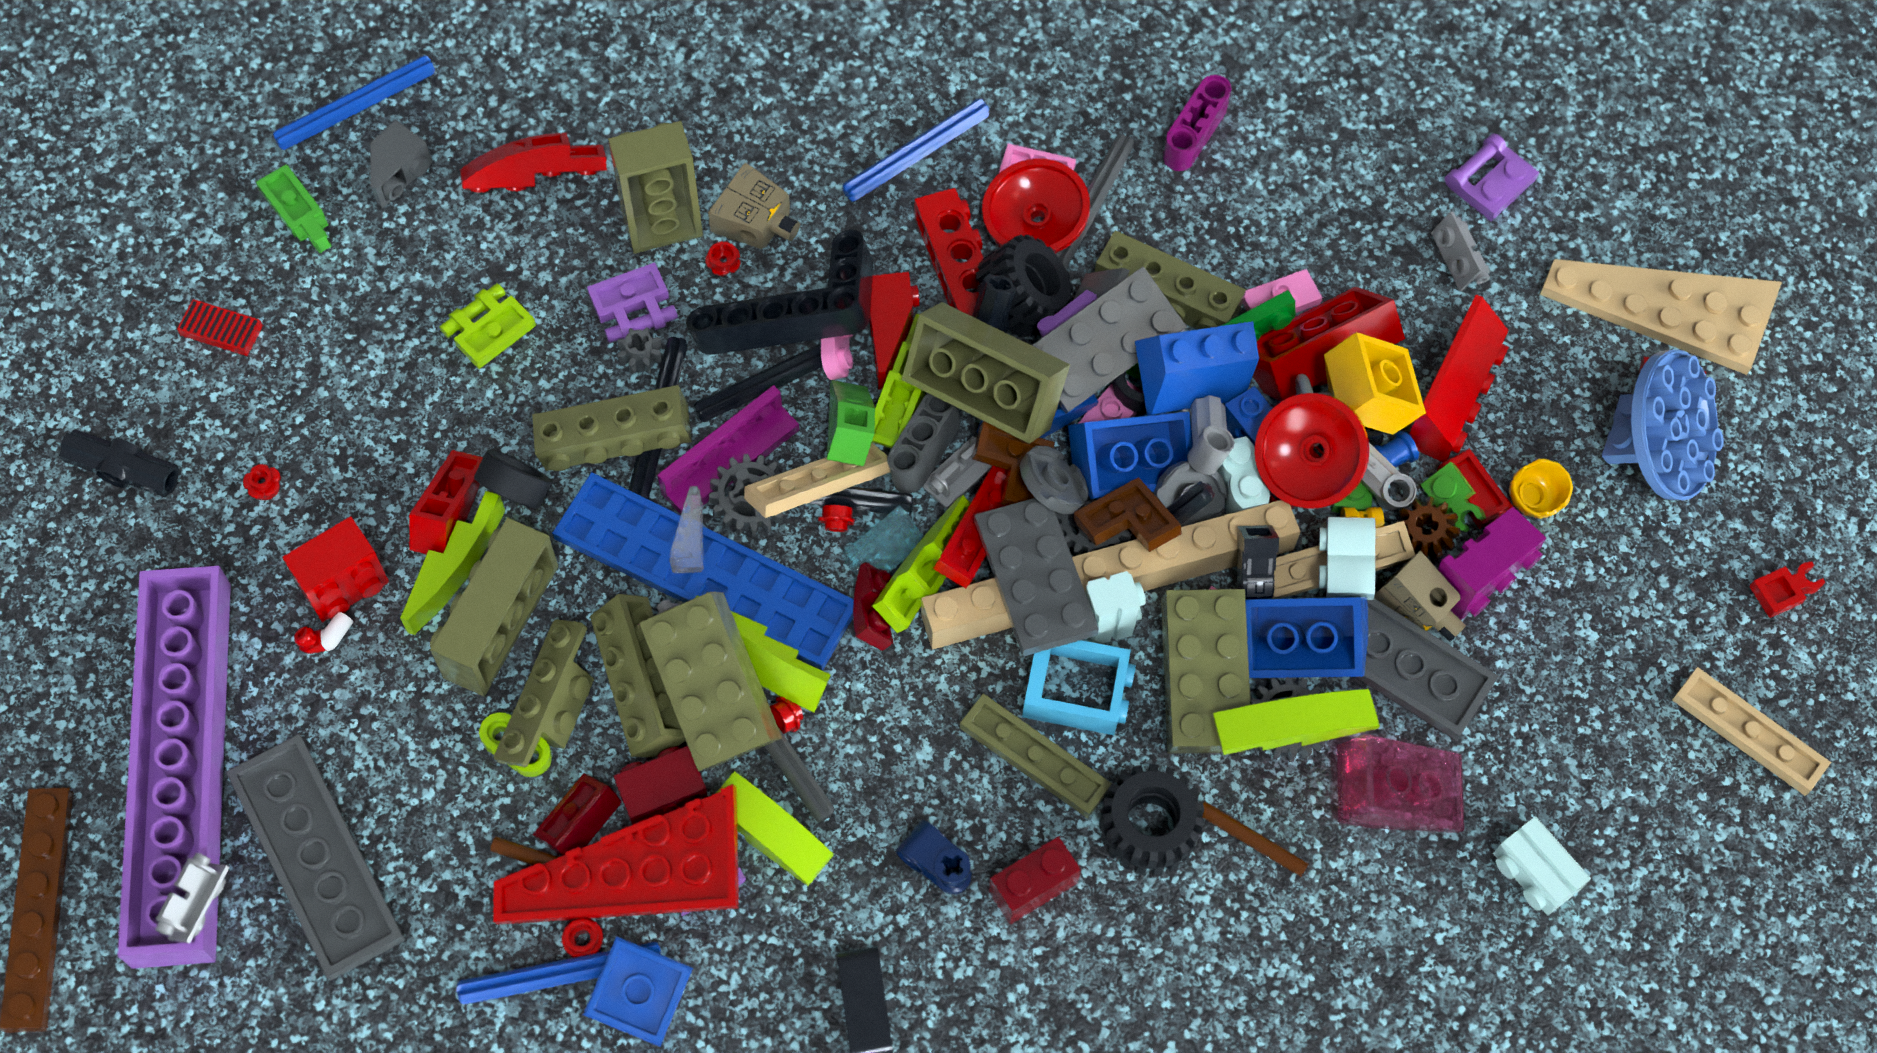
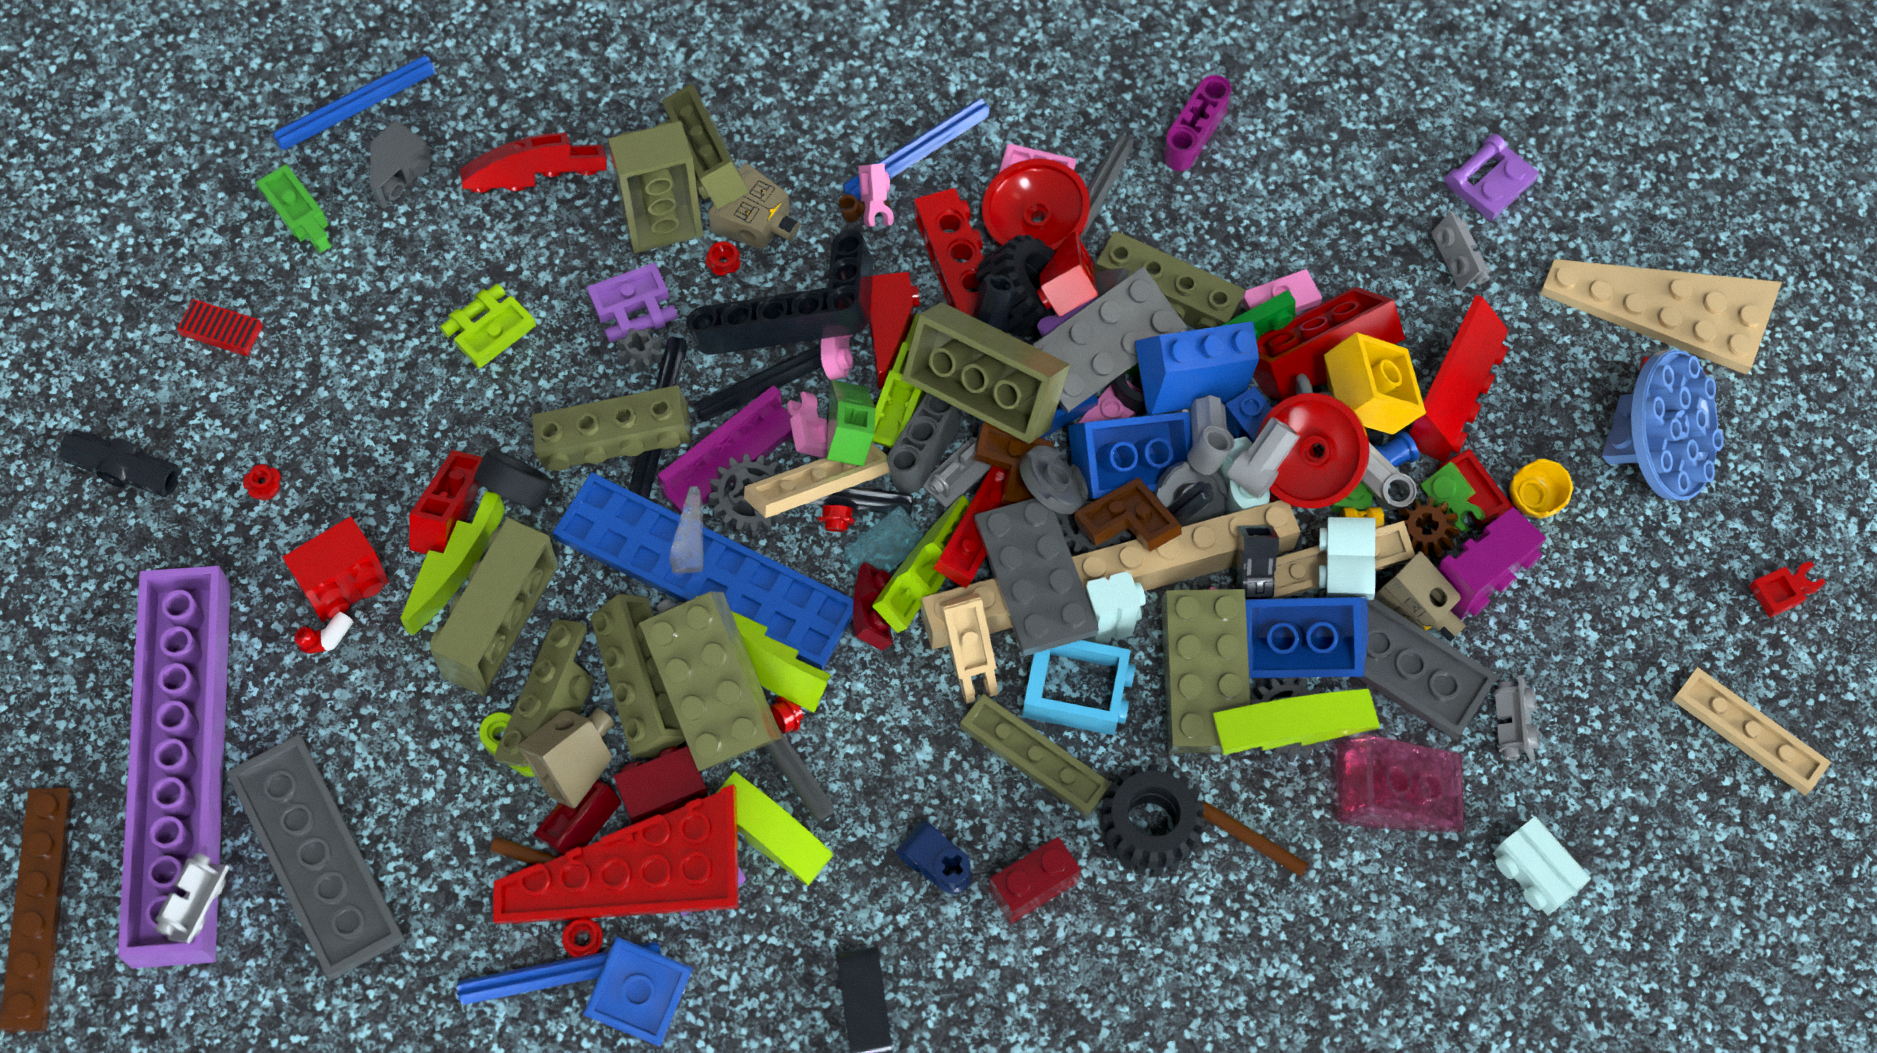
none -> dark tan torso [517,708,614,809]
none -> olive brick [661,83,749,209]
none -> bright pink plate [787,391,828,458]
none -> reddish brown hand [839,194,890,222]
none -> bright pink plate [858,164,894,227]
none -> tan hinge [940,593,999,704]
none -> slope [1037,231,1098,317]
none -> light grey piece [1227,417,1301,499]
none -> light grey hinge [1494,675,1540,762]

